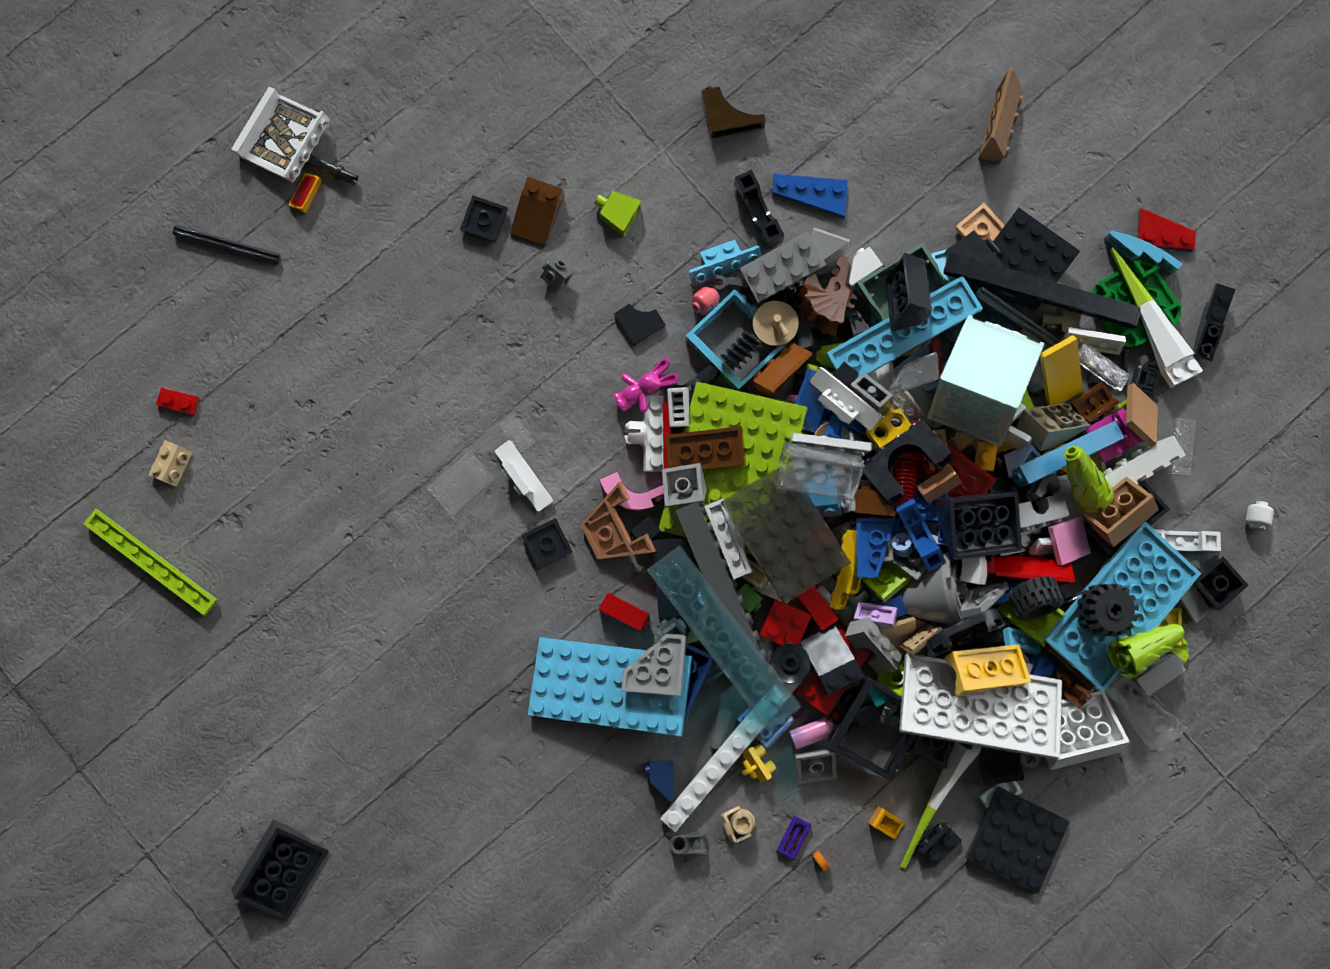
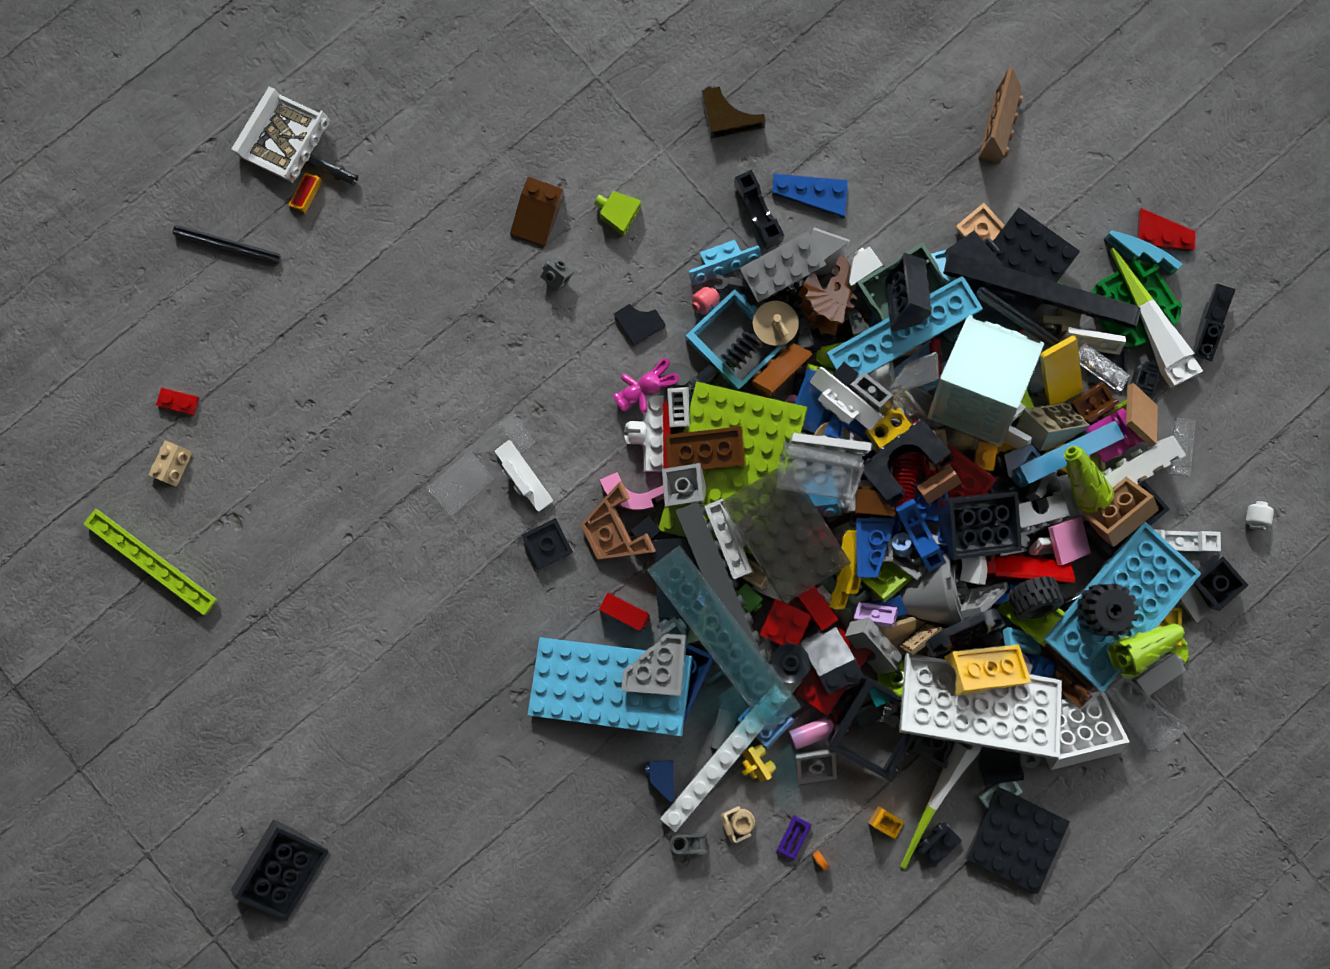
black plate [460,195,508,243] -> none

